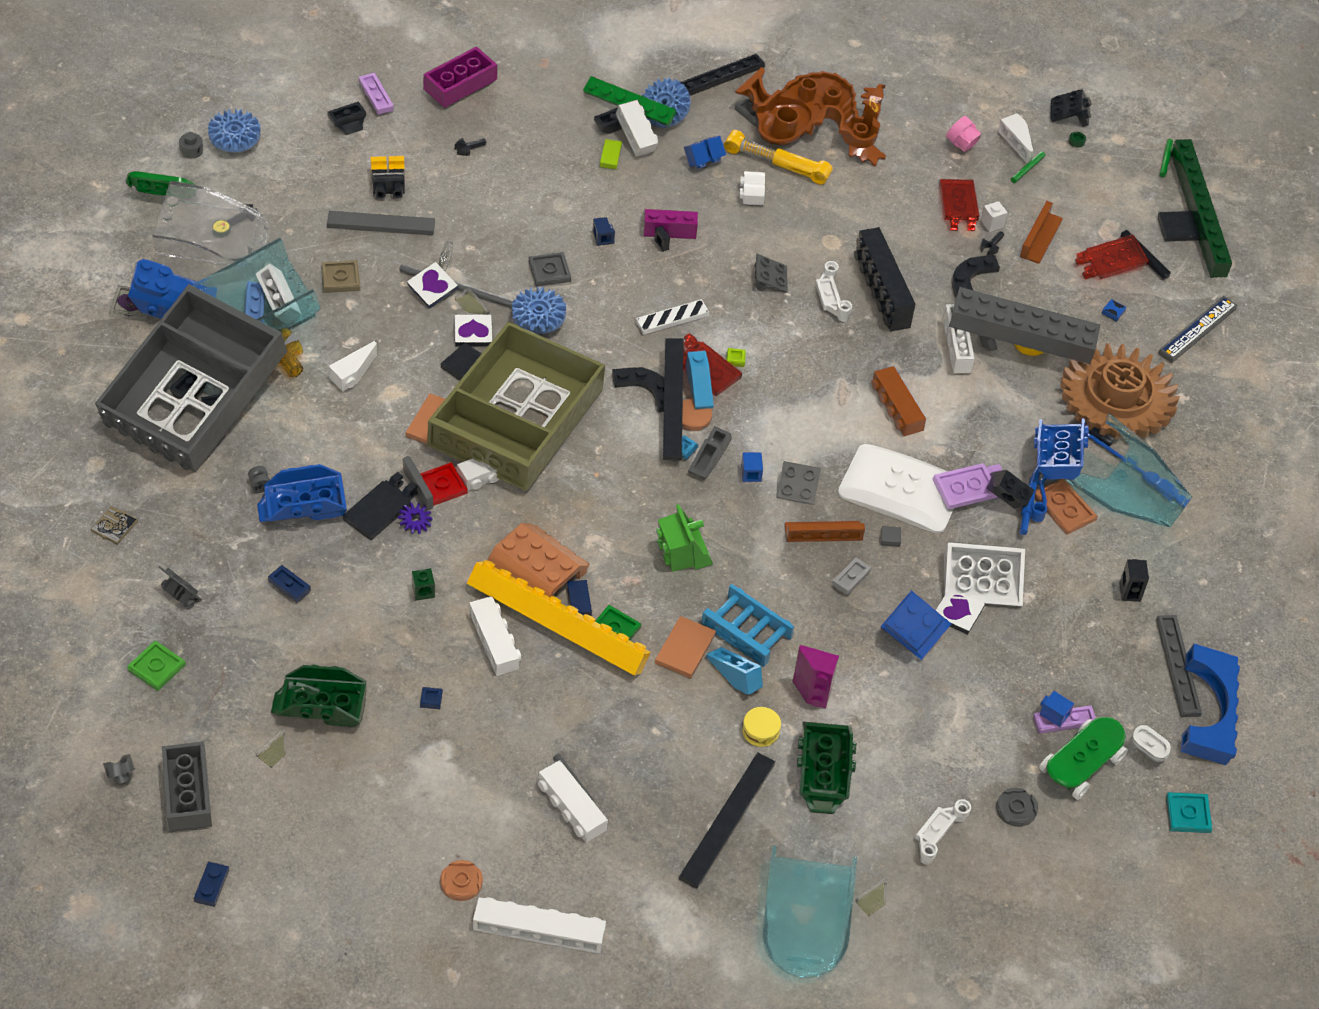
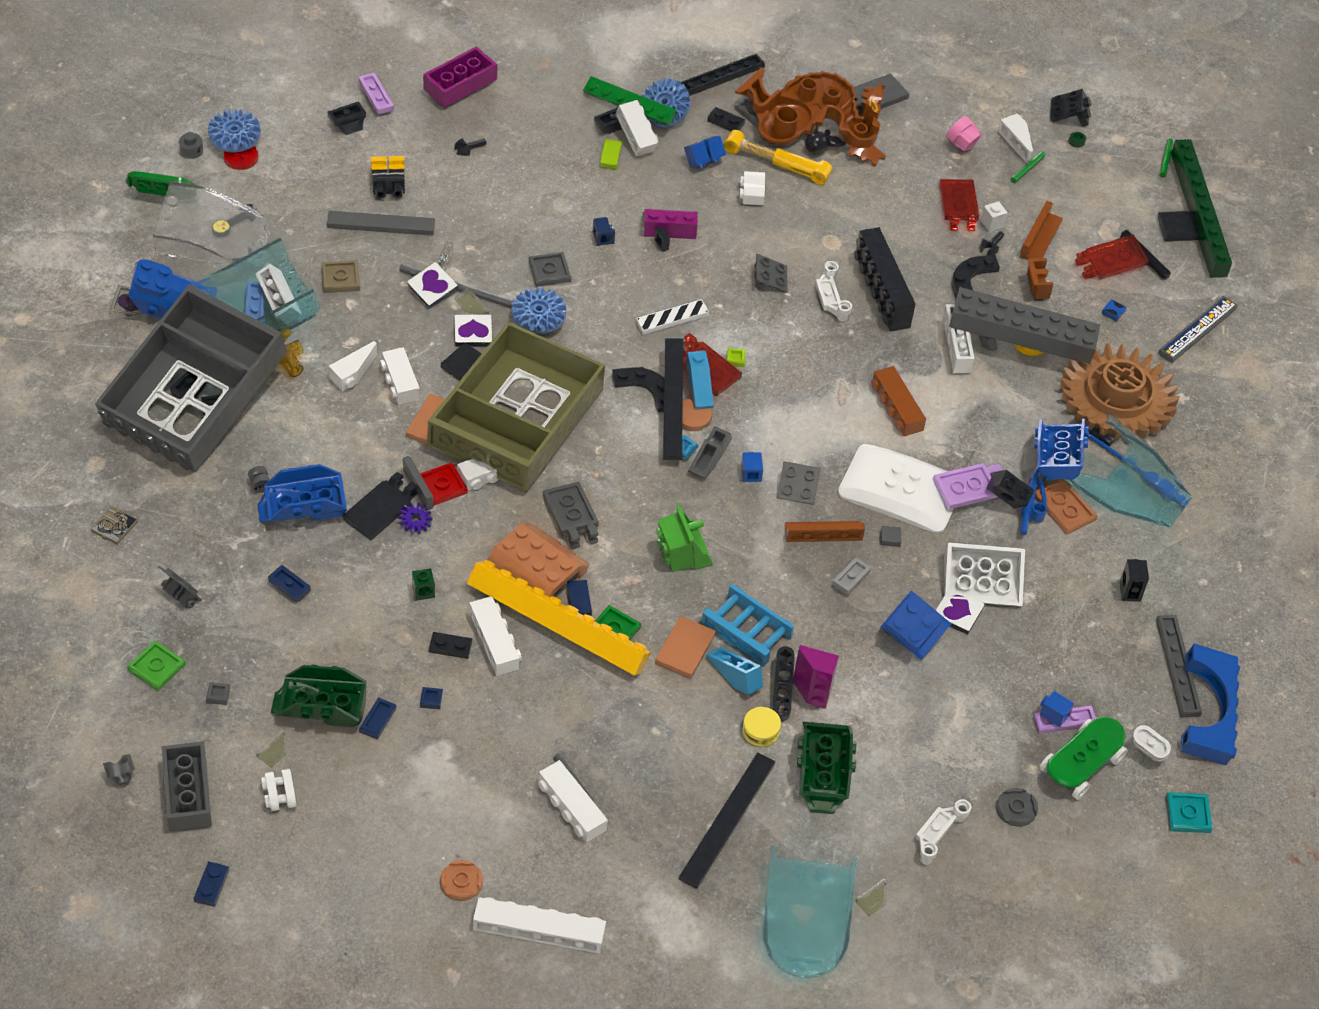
none -> dark grey tile [206,682,230,705]
none -> red tile [223,146,259,170]
none -> white brick [261,769,297,811]
none -> dark blue tile [359,697,397,740]
none -> white brick [380,347,420,405]
none -> black plate [429,632,472,659]
none -> dark grey tile [543,482,599,549]
none -> black plate [707,106,745,131]
none -> black beam [772,646,795,722]
none -> black piece [805,129,846,154]
none -> dark grey tile [853,73,909,114]
none -> dark orange window [1027,258,1054,299]

